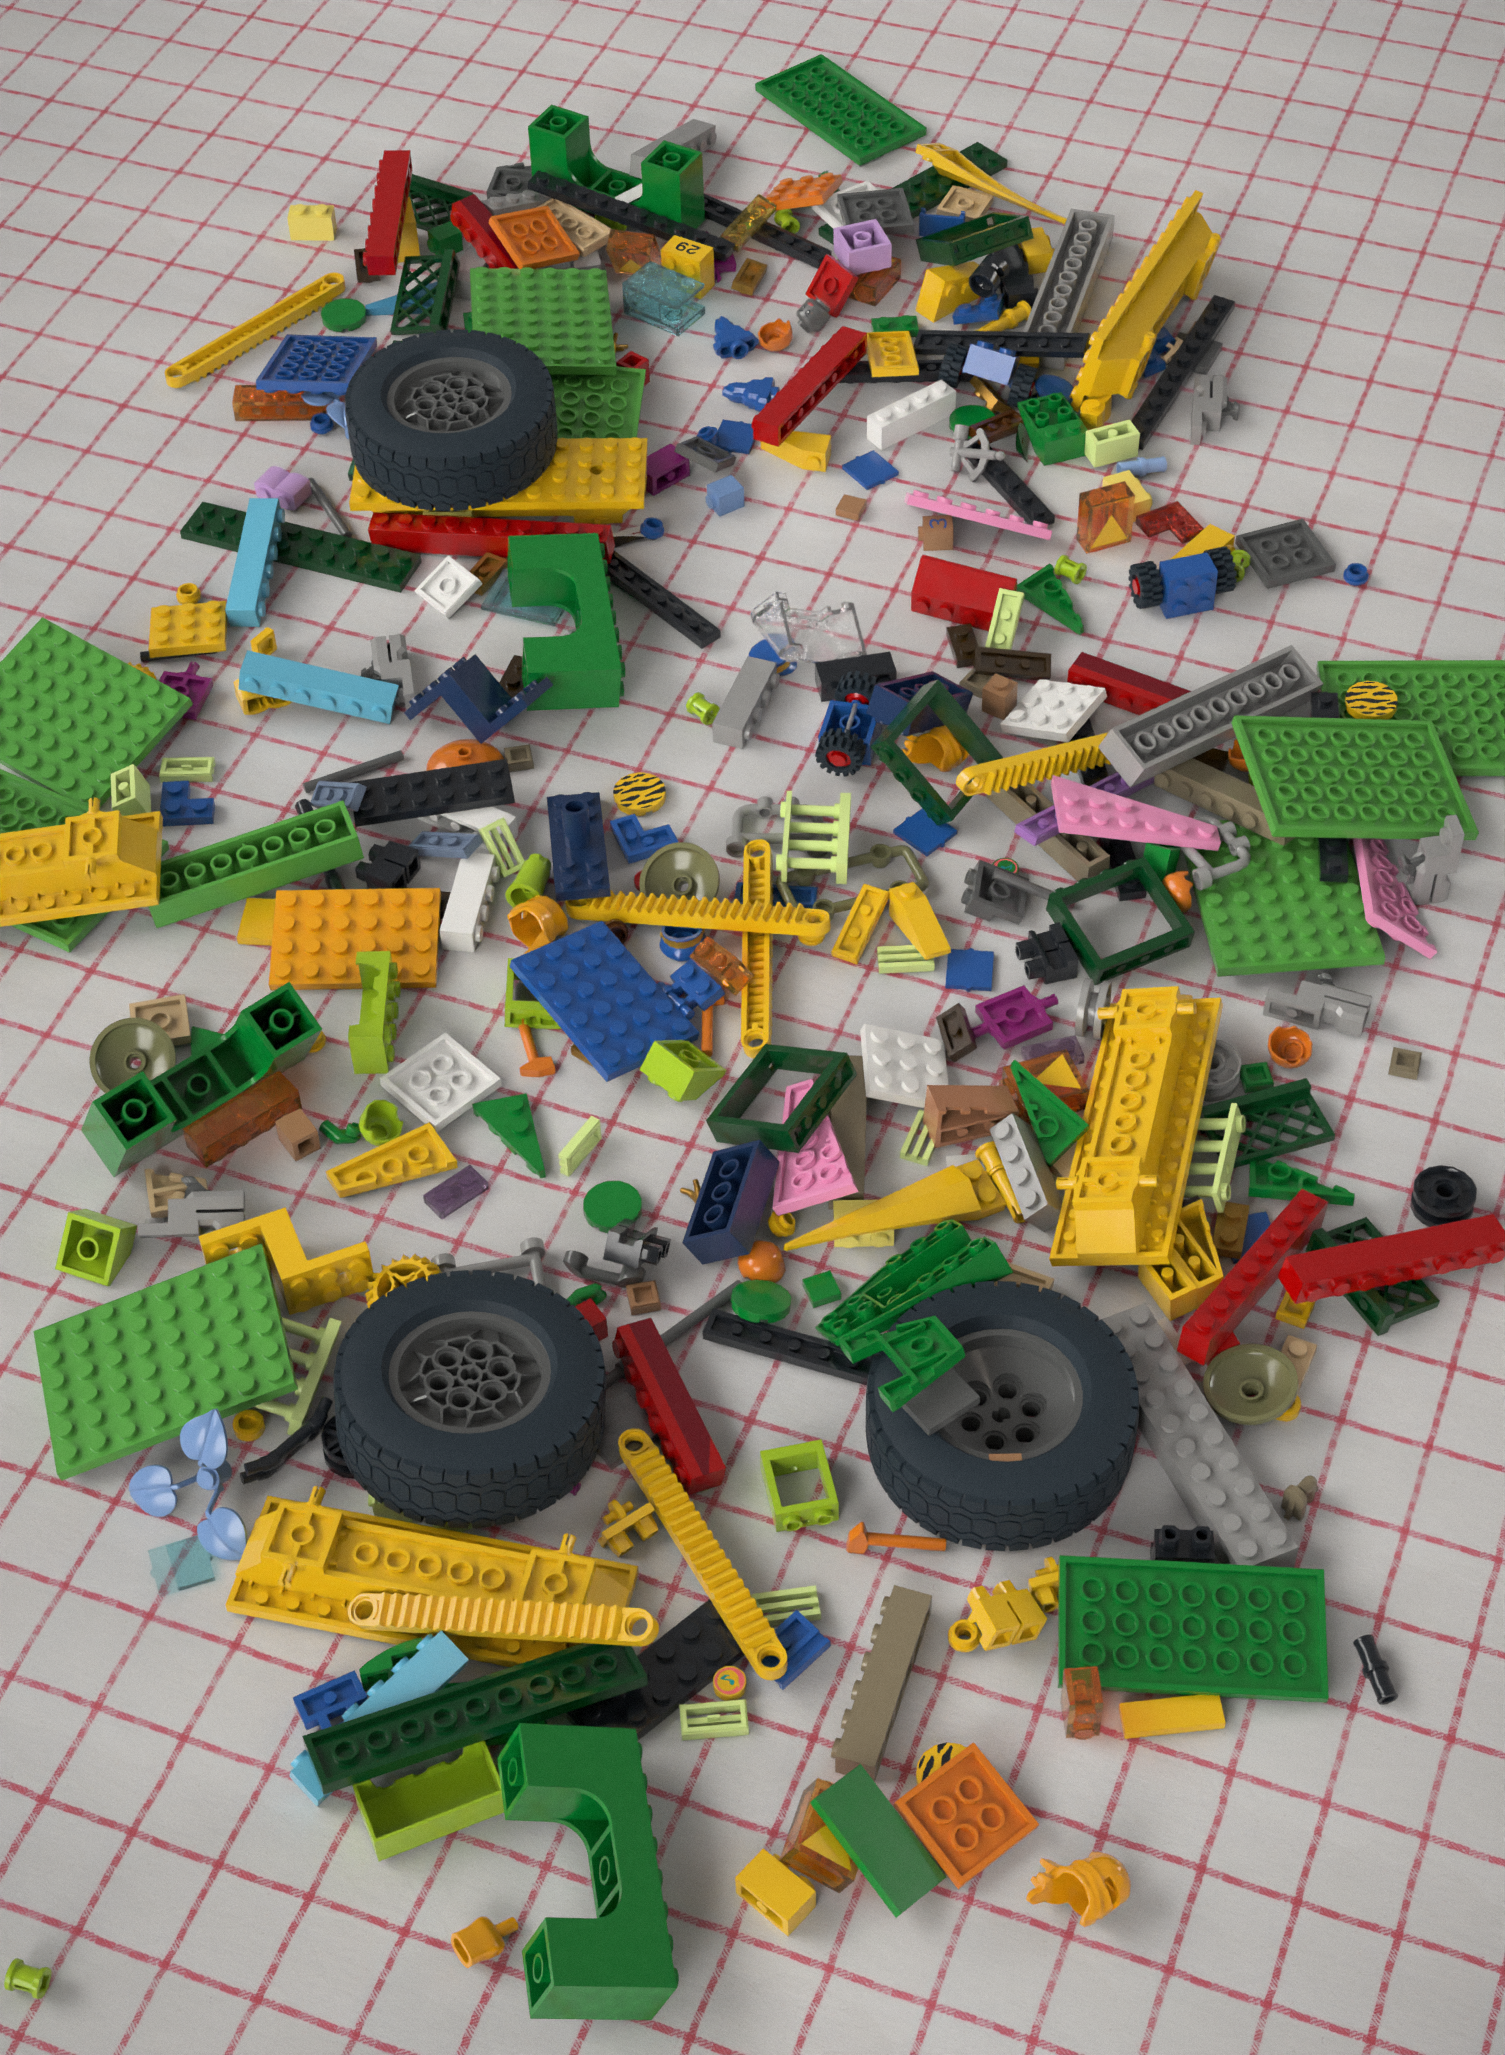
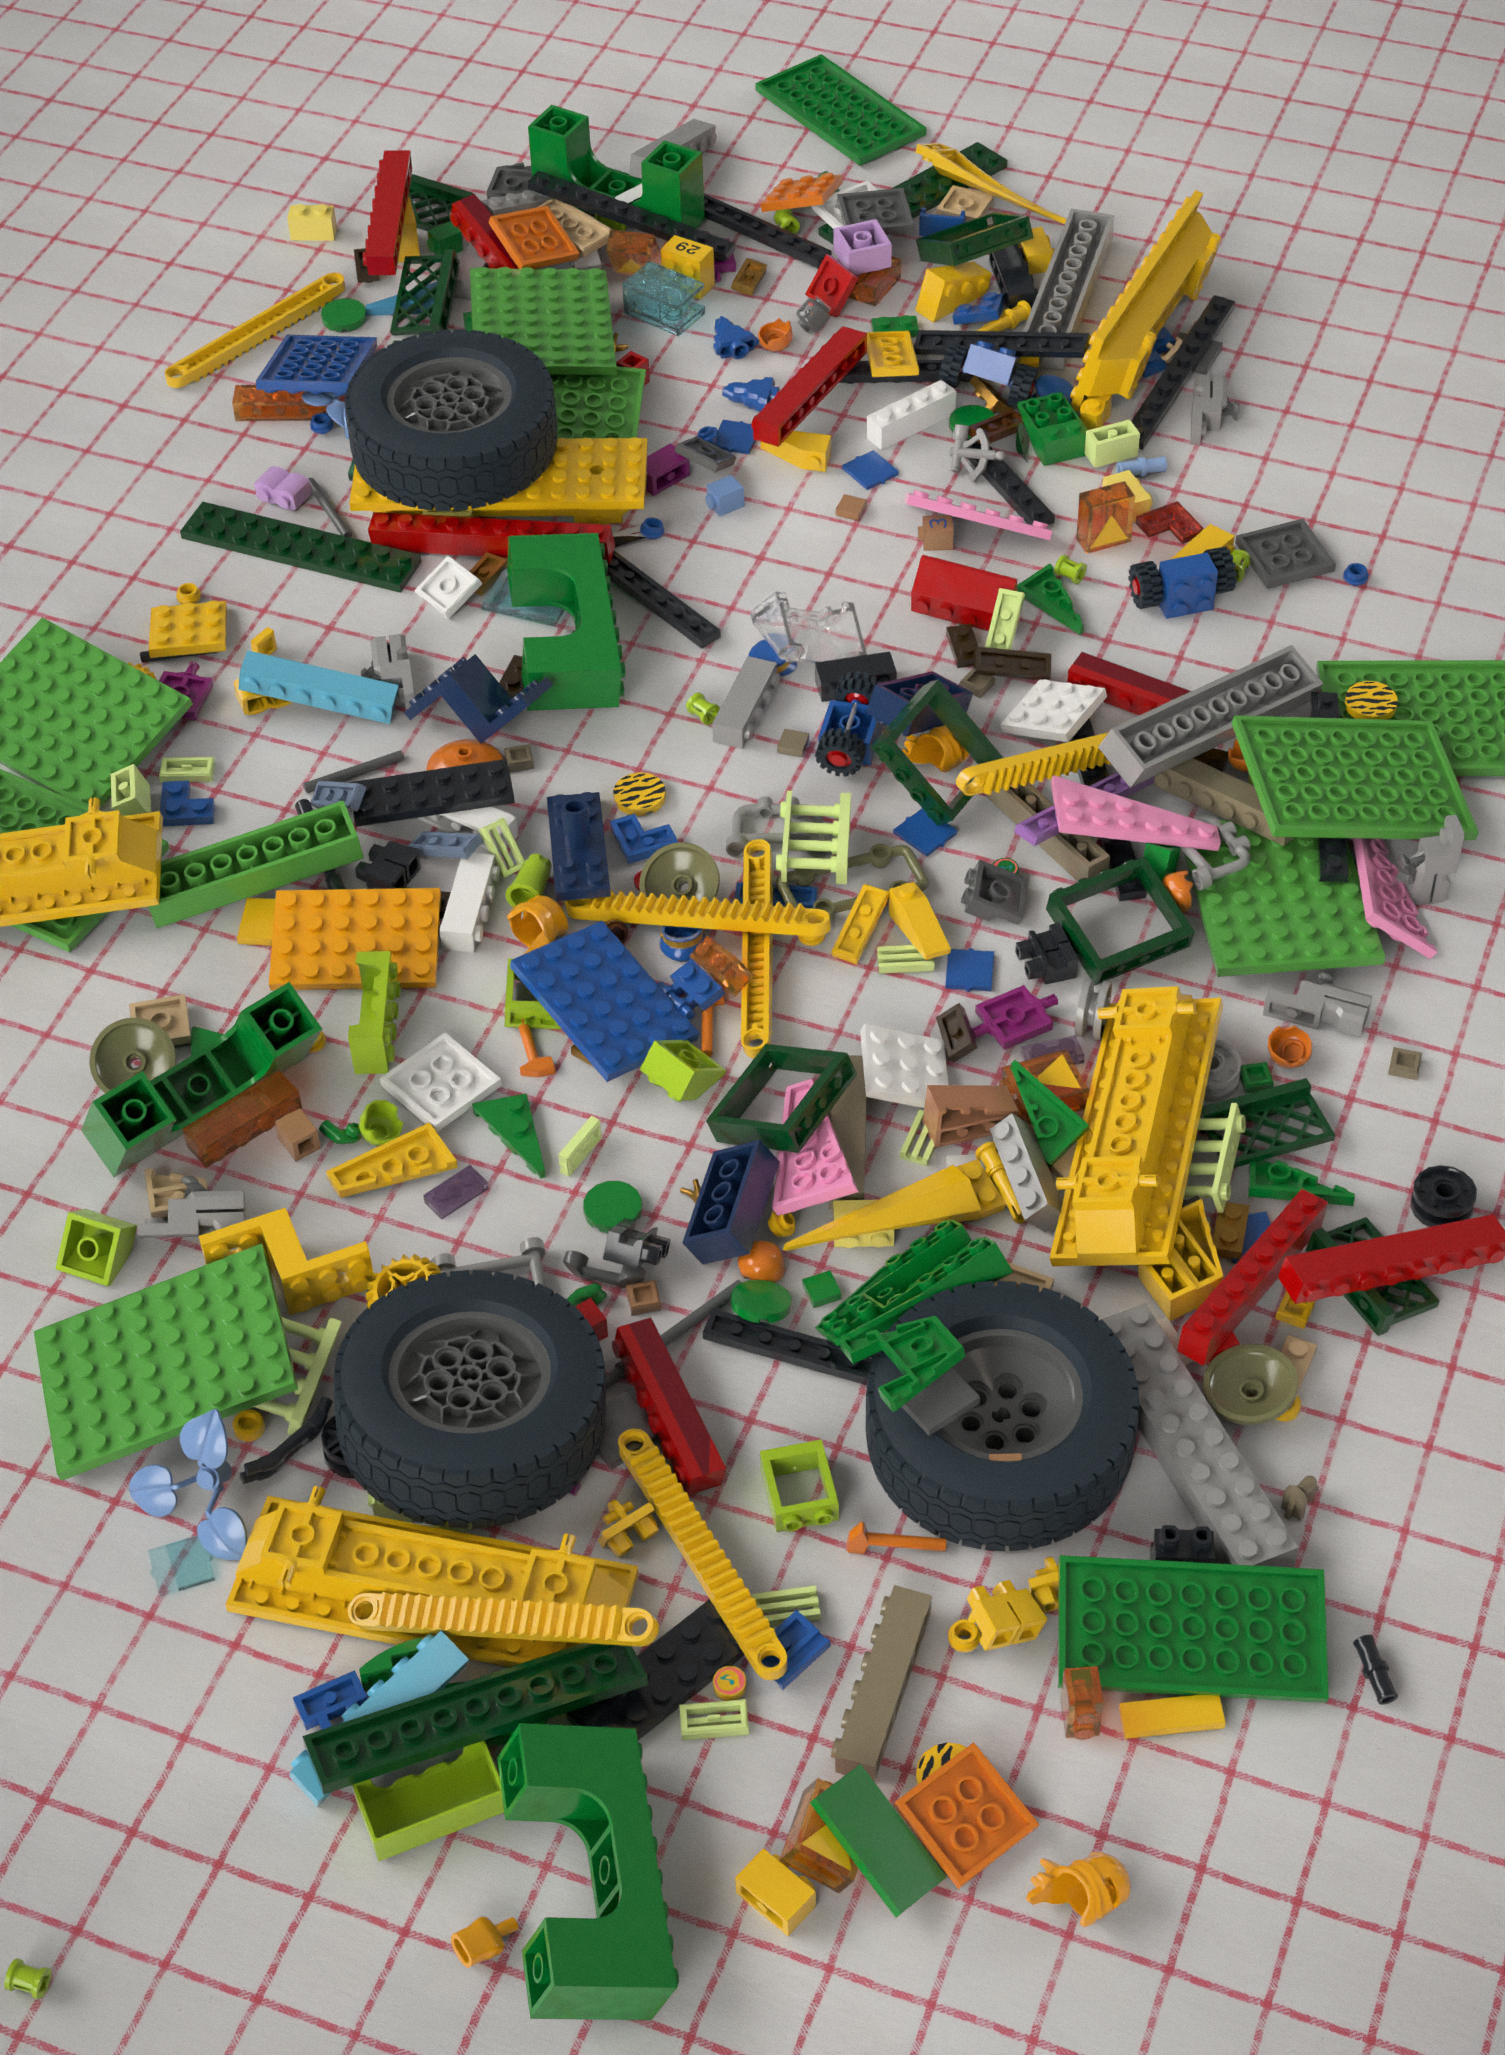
medium azure brick [225,498,285,627] -> none
clear yellow plate [720,194,777,252] -> none
black wheel [969,254,1010,298] -> none
medium nougat brick [982,673,1018,720] -> none
flat silver bar [992,868,1070,908] -> none
none -> dark tan tile [777,728,809,757]

